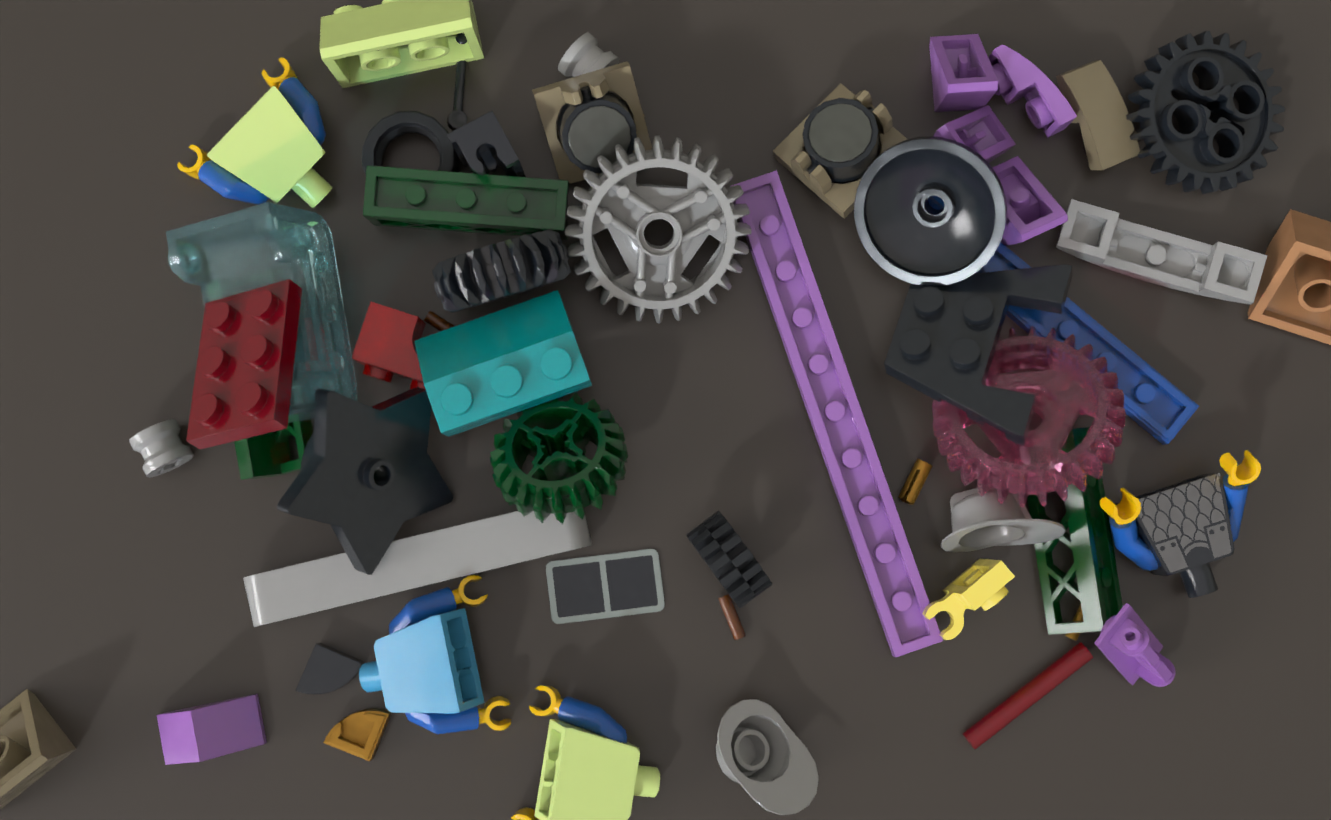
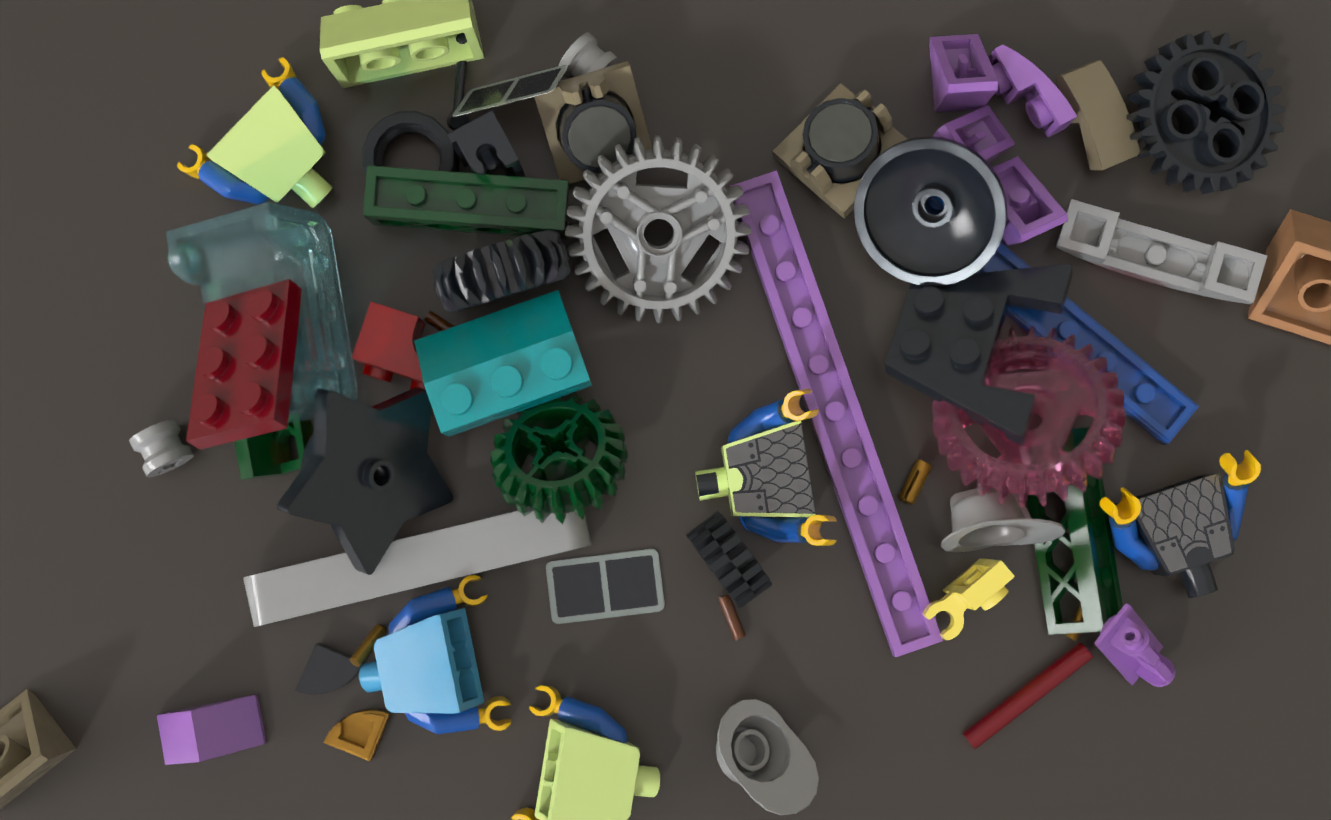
none -> pearl gold piece [349,624,386,667]
none -> black sticker [453,65,568,116]
none -> torso [695,388,837,546]

